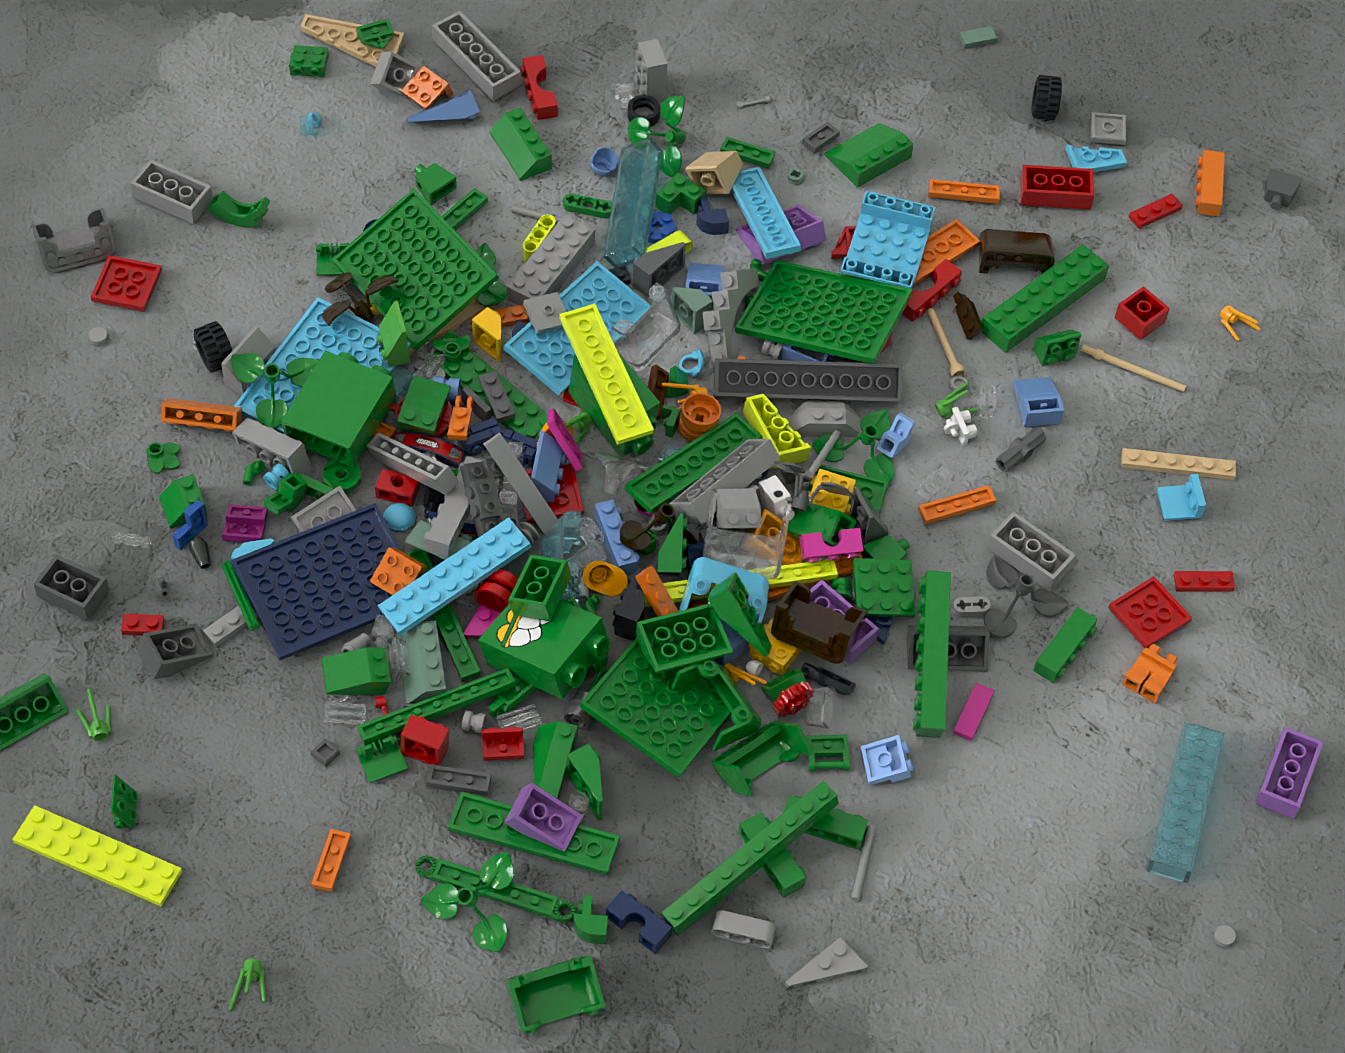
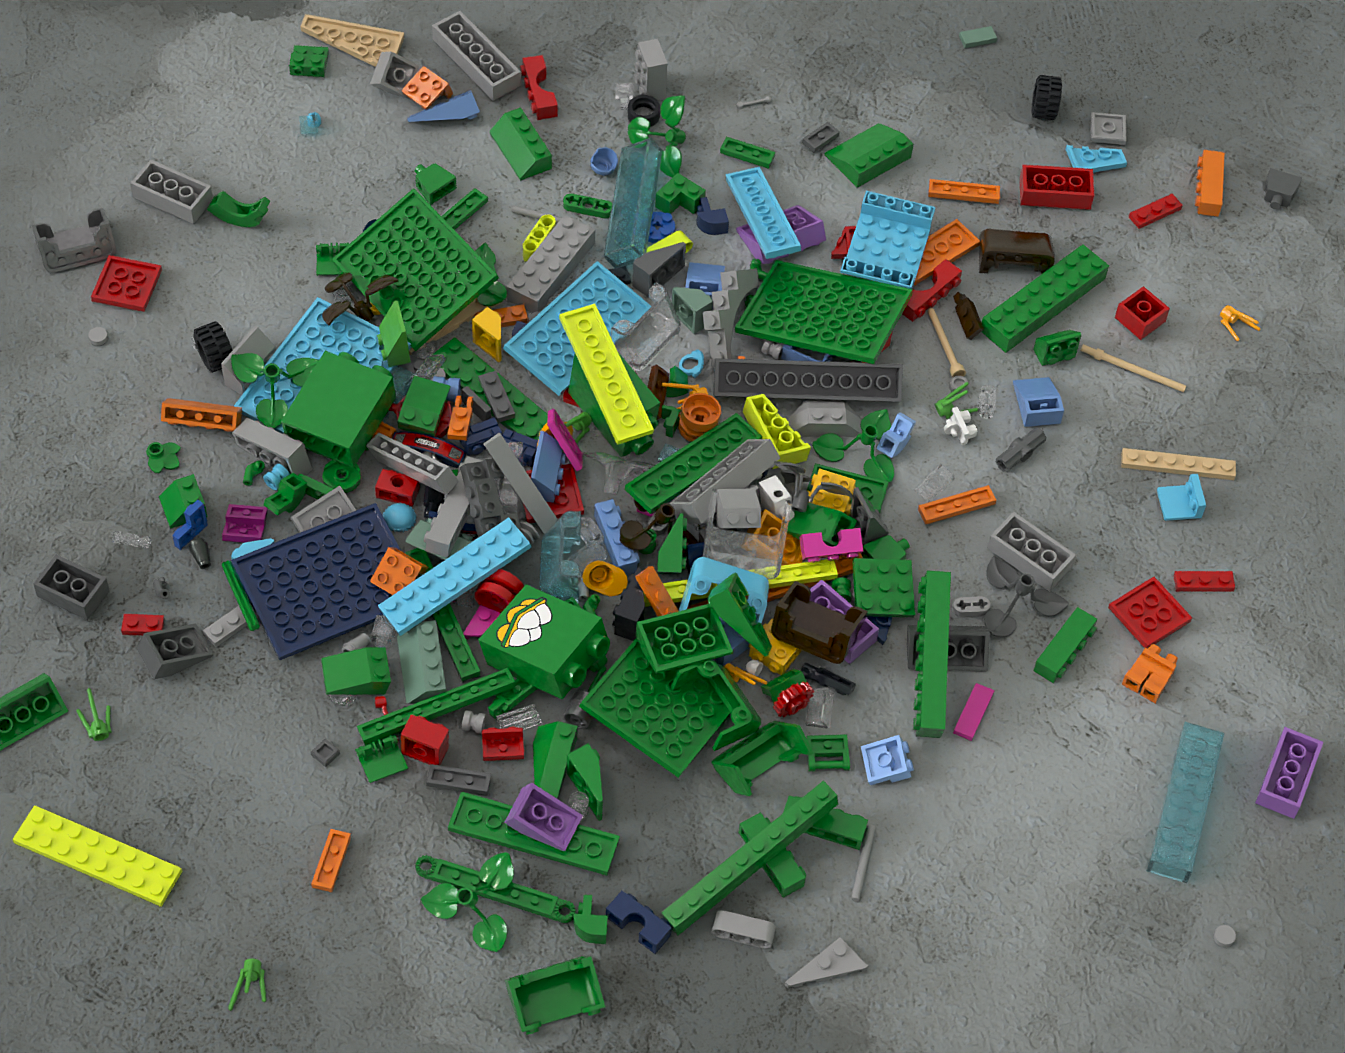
green hinge [110,774,138,829] -> none
clear tile [324,701,367,725] -> none
green slope [356,19,394,49] -> none
clear slope [389,637,410,684] -> none
green plate [433,330,470,360] -> none
green brick [508,554,572,621] -> none
light grey plate [523,292,567,334] -> none
tan slope [685,151,743,195] -> none
sand green bush [788,168,804,185] -> none
light grey bar [807,430,841,478] -> none

